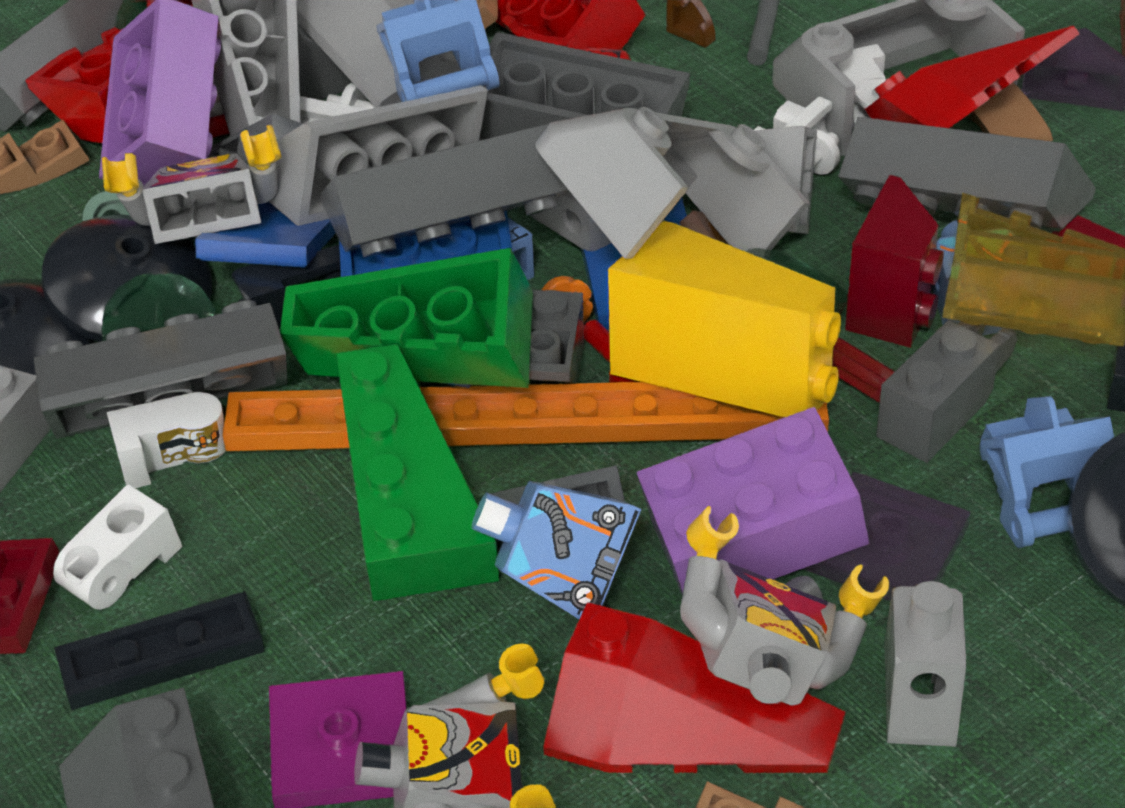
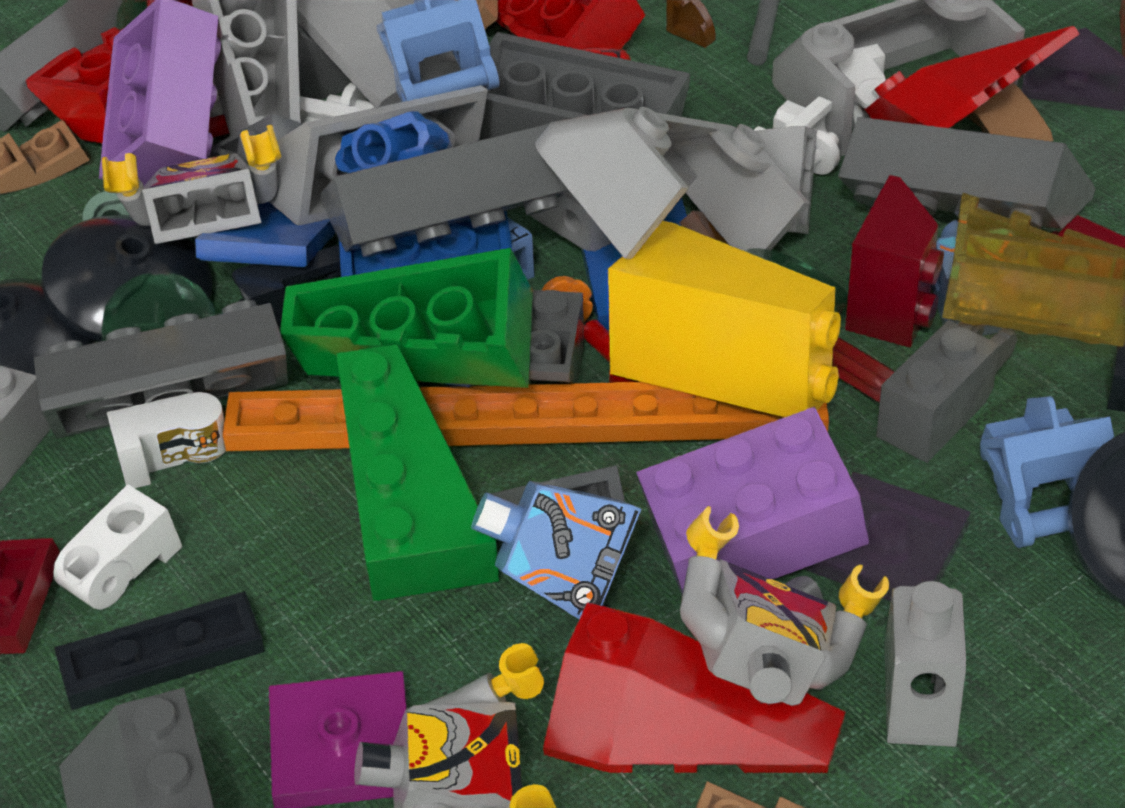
none -> blue rock [335,111,452,173]

